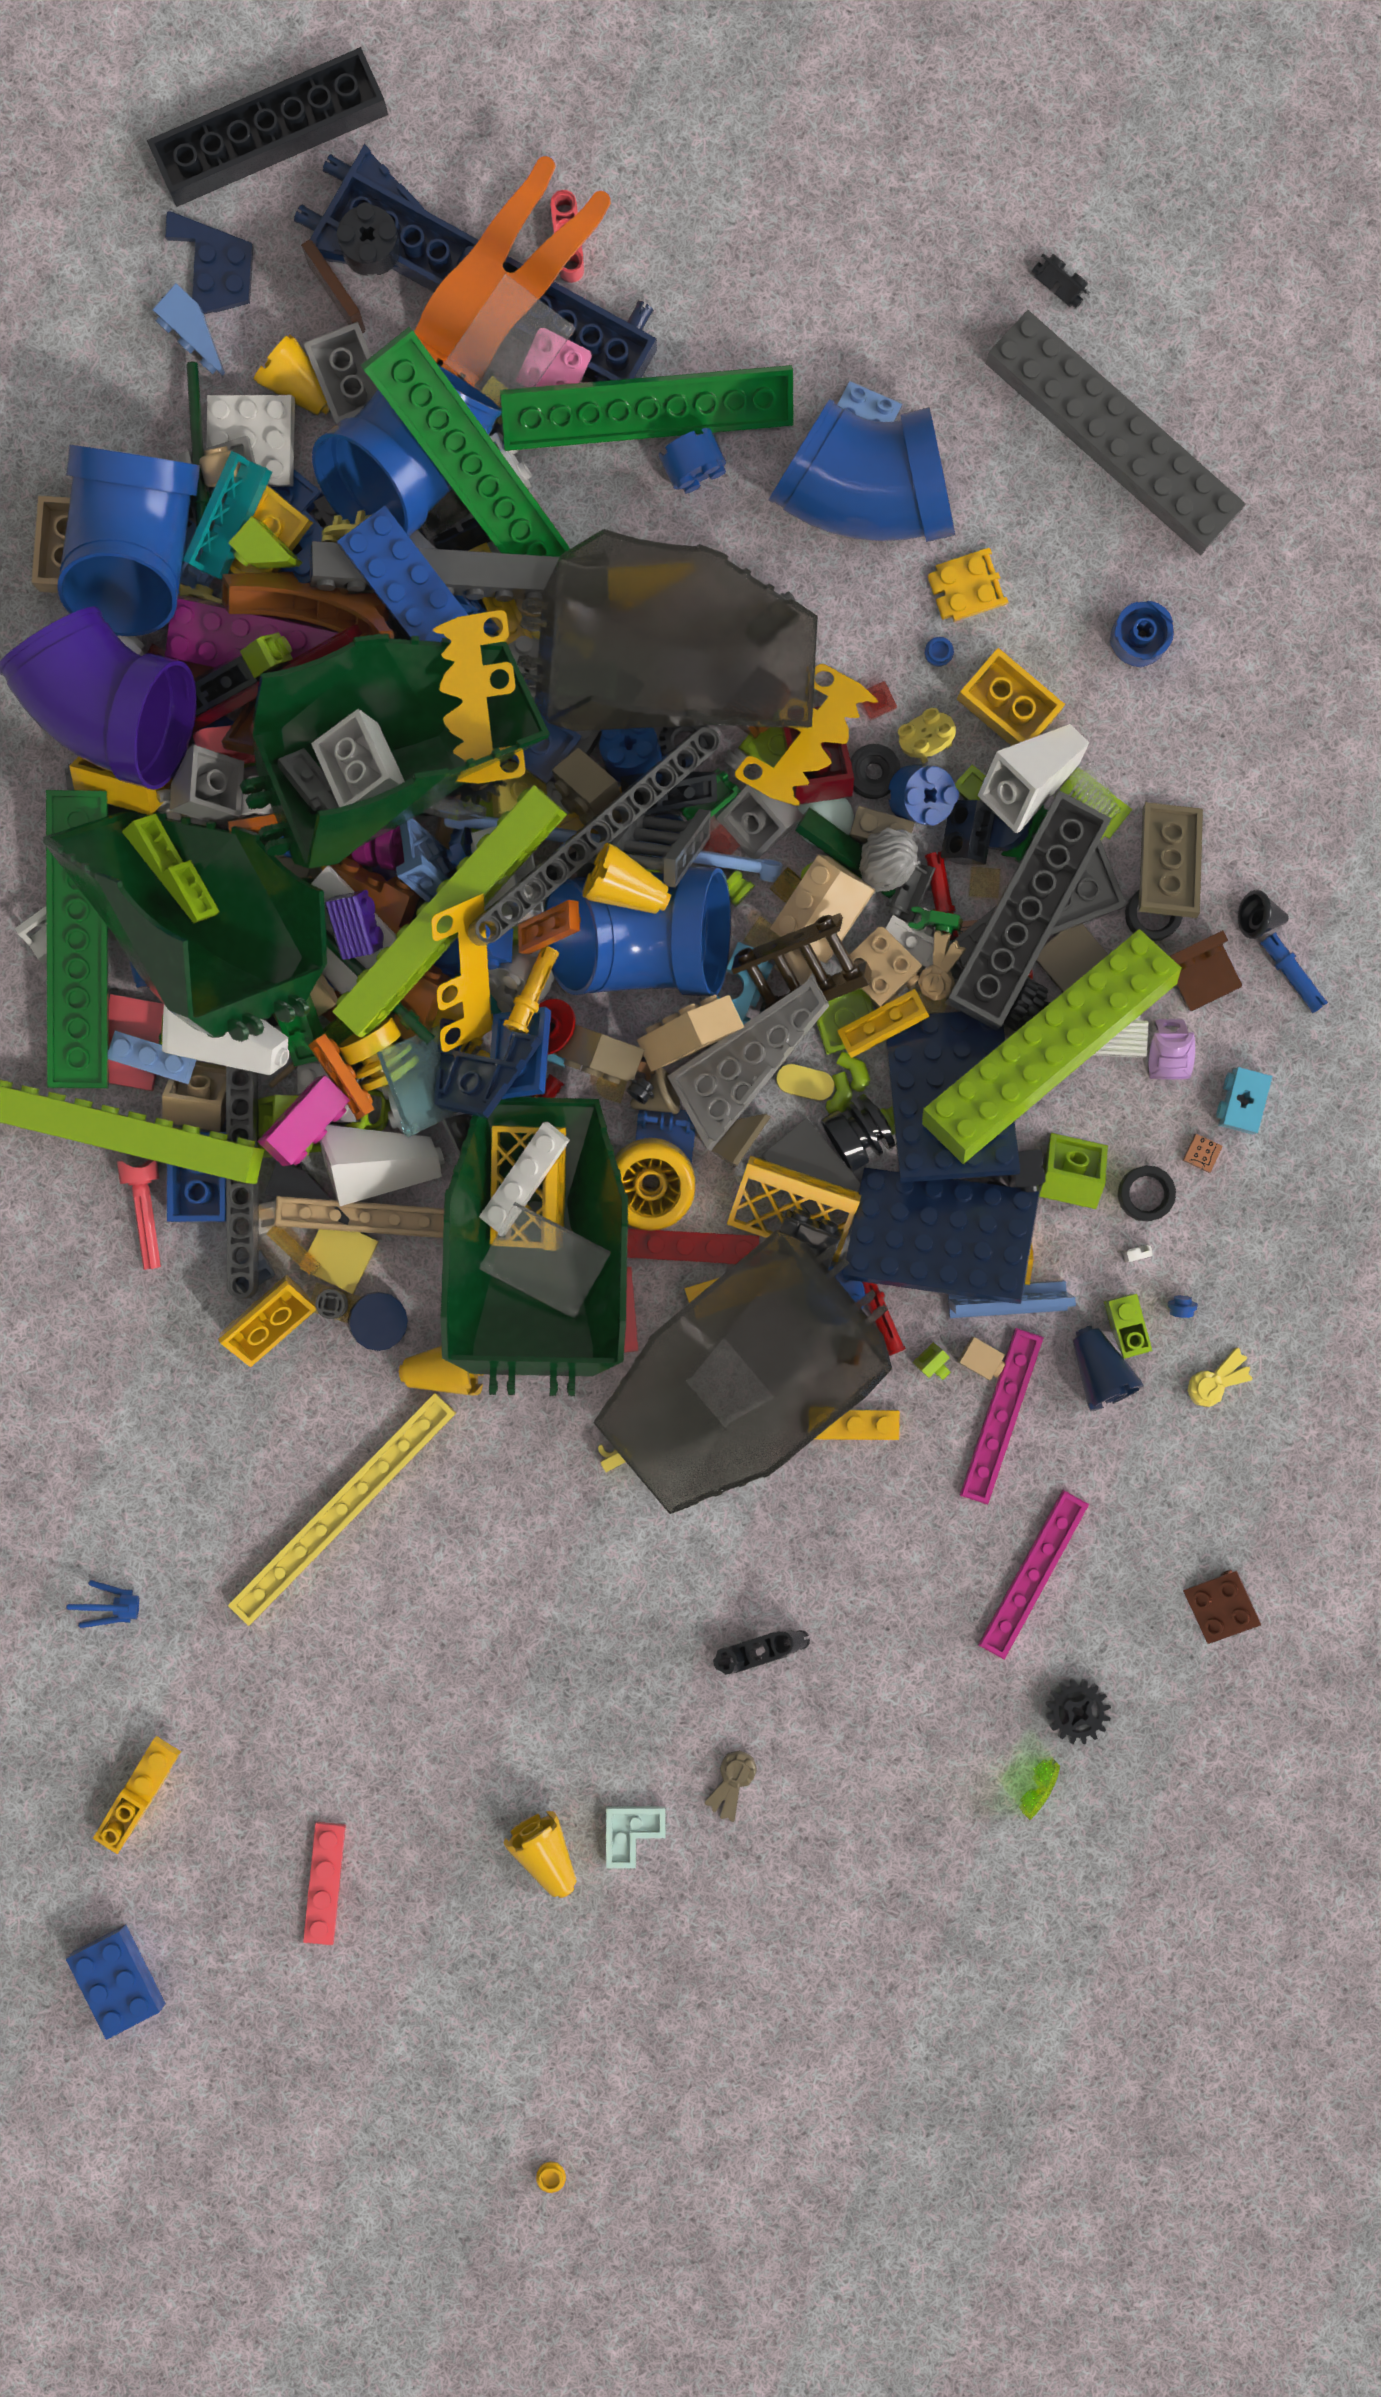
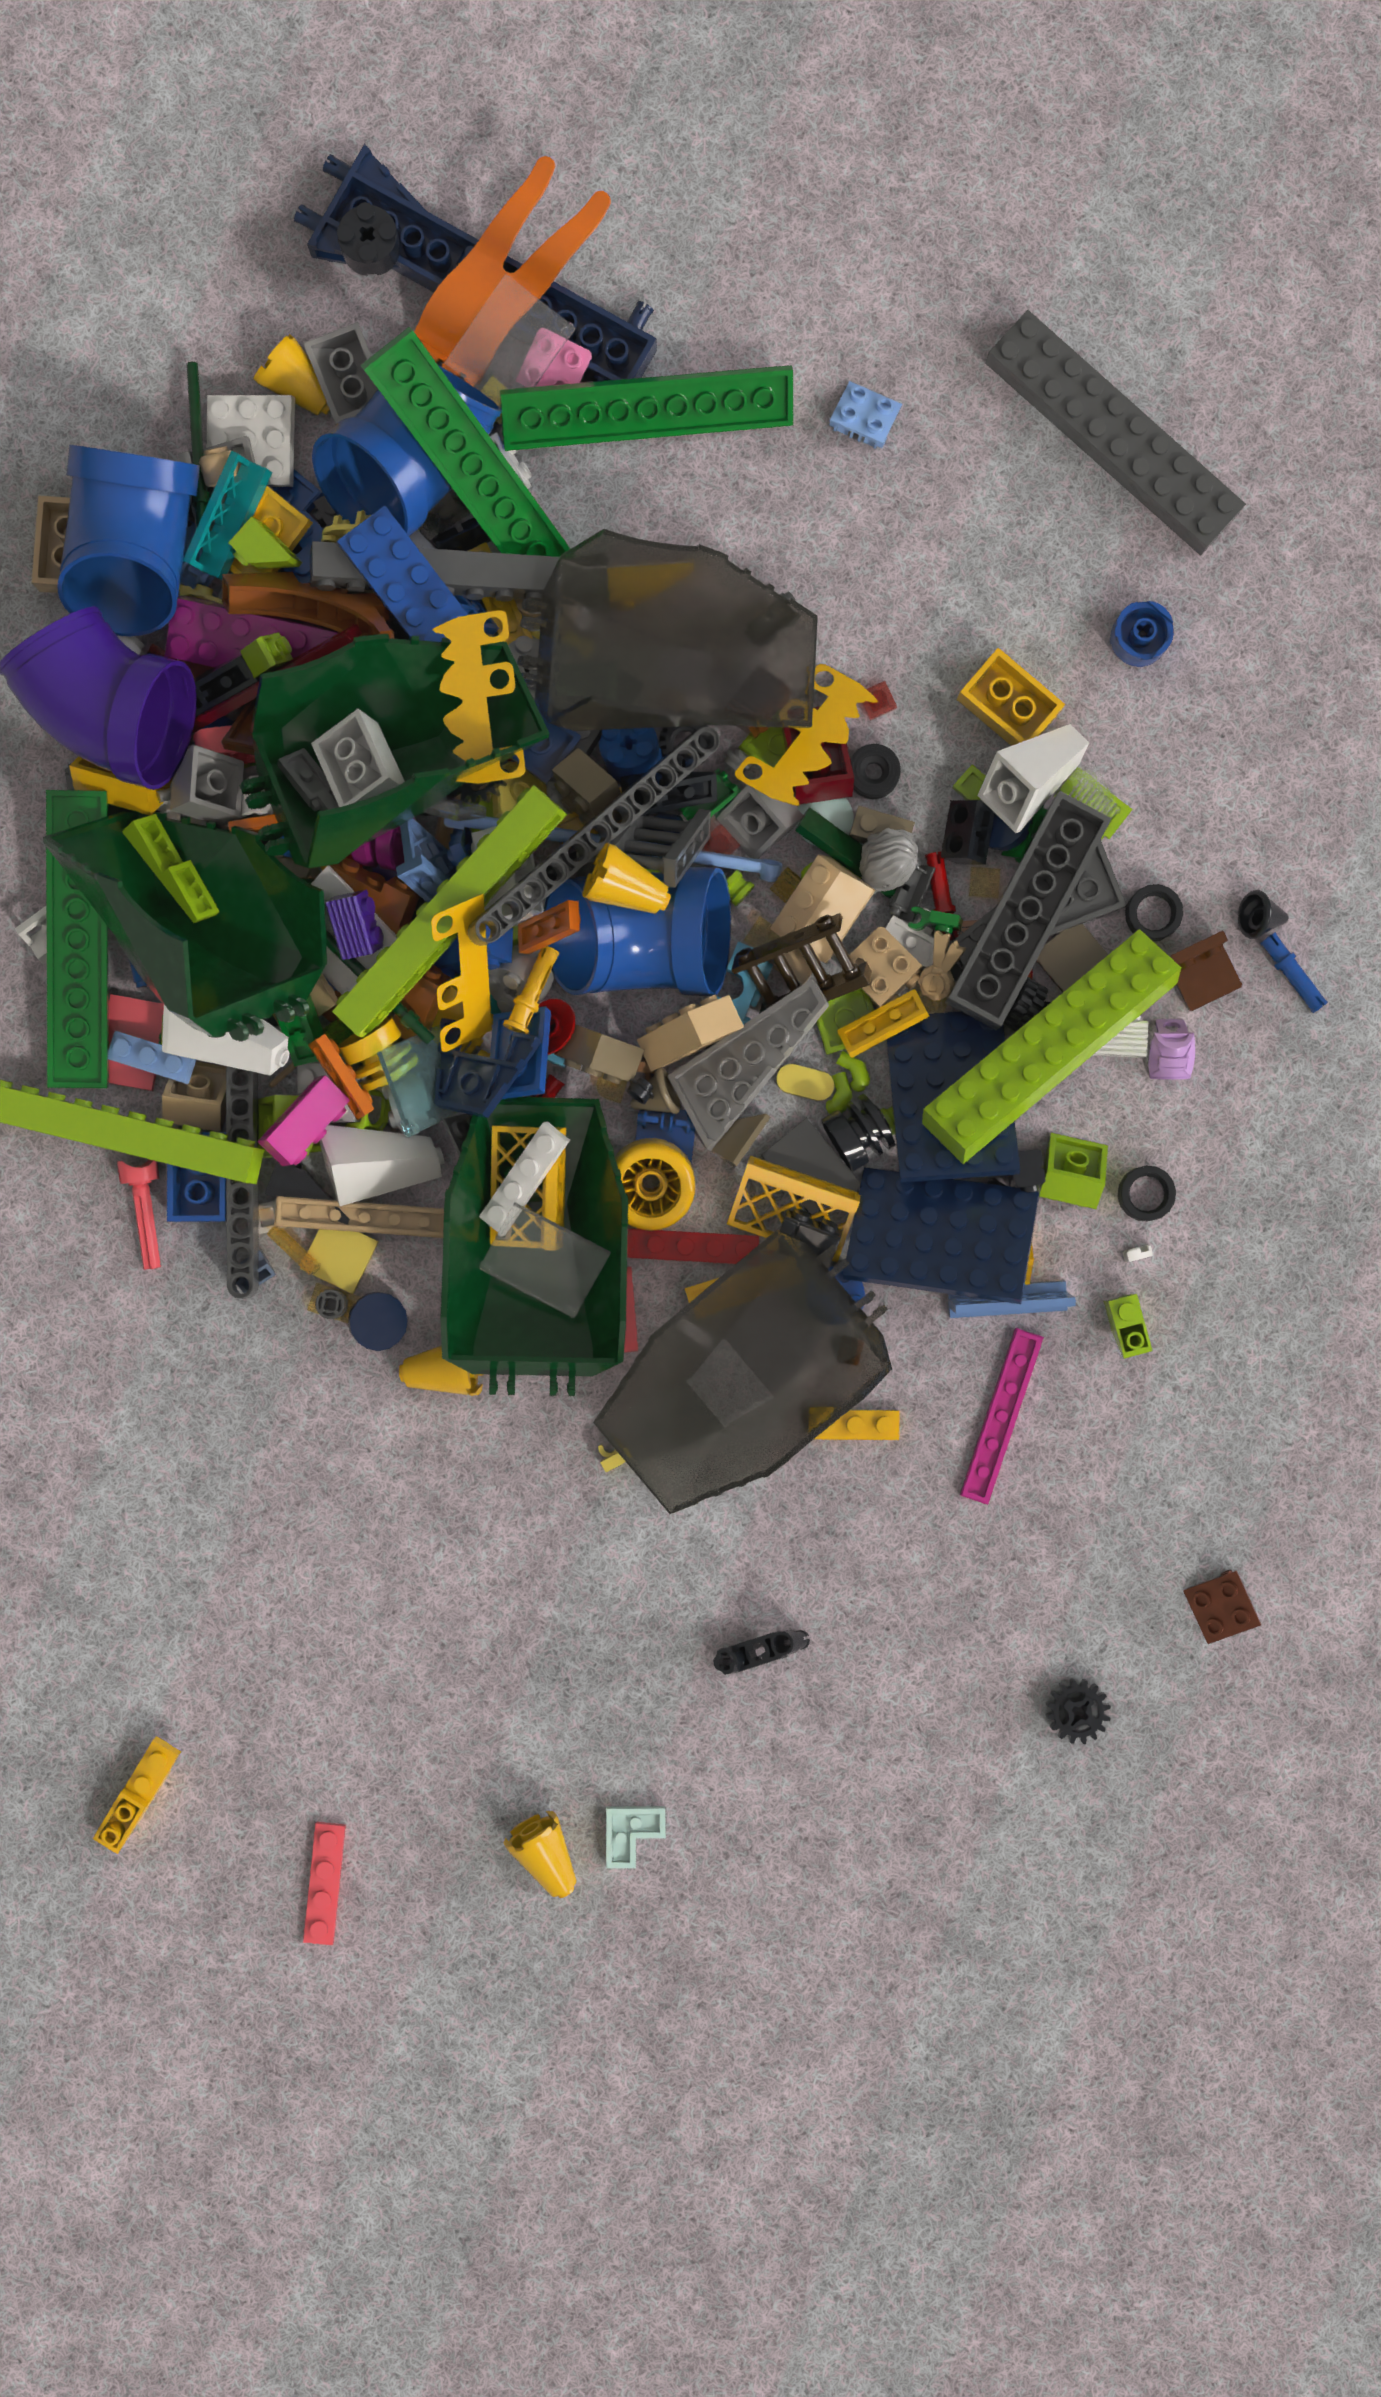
blue plant [66,1580,140,1628] -> none
blue brick [66,1924,166,2040] -> none
black brick [147,47,388,207] -> none
medium blue slope [153,283,225,376] -> none
dark blue wing [162,211,253,314] -> none
yellow slope [218,1275,316,1367] -> none
light yellow plate [228,1393,456,1626] -> none
reddish brown tile [301,239,366,333] -> none
yellow plate [536,2161,566,2193] -> none
coral beam [550,190,584,283] -> none
blue brick [658,428,726,494] -> none
dark tan piece [705,1750,757,1822] -> none
blue cylinder [768,399,956,542] -> none
red pin [862,1282,906,1356] -> none
blue brick [888,764,959,826] -> none
light yellow plate [898,708,956,764] -> none
lime tile [912,1342,951,1380] -> none
blue plate [924,637,954,667] -> none
yellow plate [927,548,1009,622] -> none
tan brick [957,1337,1006,1380] -> none
dark pink tile [978,1490,1089,1660] -> none
clear neon green slope [1019,1757,1060,1820] -> none
black hinge [1032,254,1091,309] -> none
dark blue cone [1073,1326,1144,1411] -> none
dark tan plate [1139,802,1203,918] -> none
blue plate [1168,1295,1198,1318] -> none
nougat tile [1182,1134,1223,1173] -> none
light yellow piece [1187,1348,1252,1407] -> none
medium azure brick [1216,1067,1273,1135] -> none

